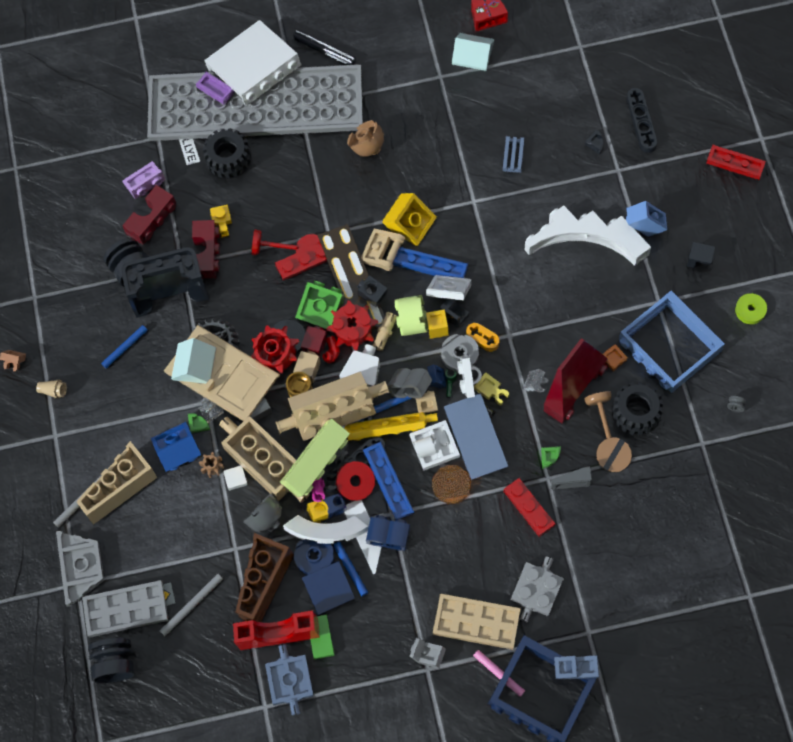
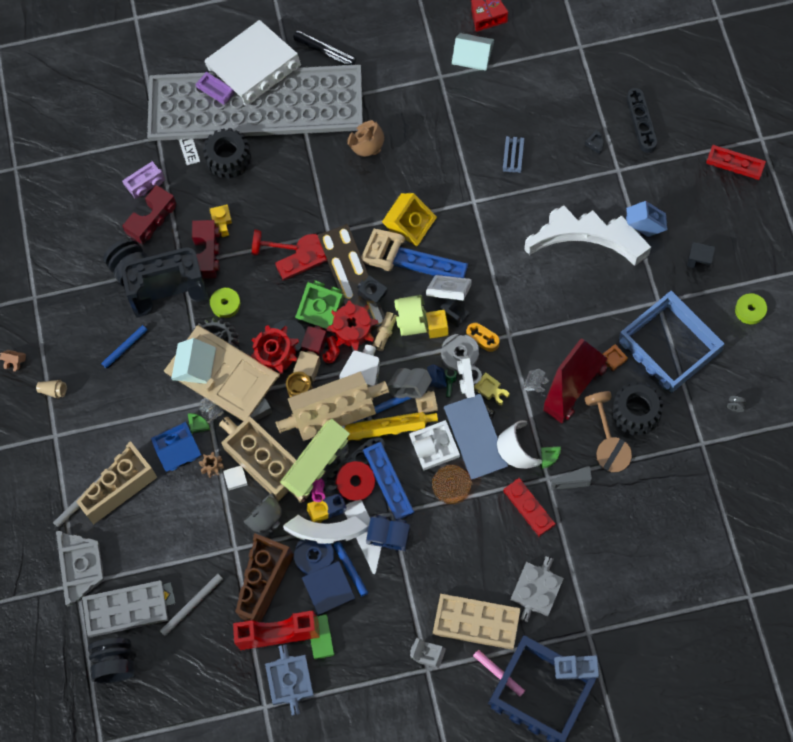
none -> lime piece [210,288,241,318]
none -> white piece [497,420,542,469]

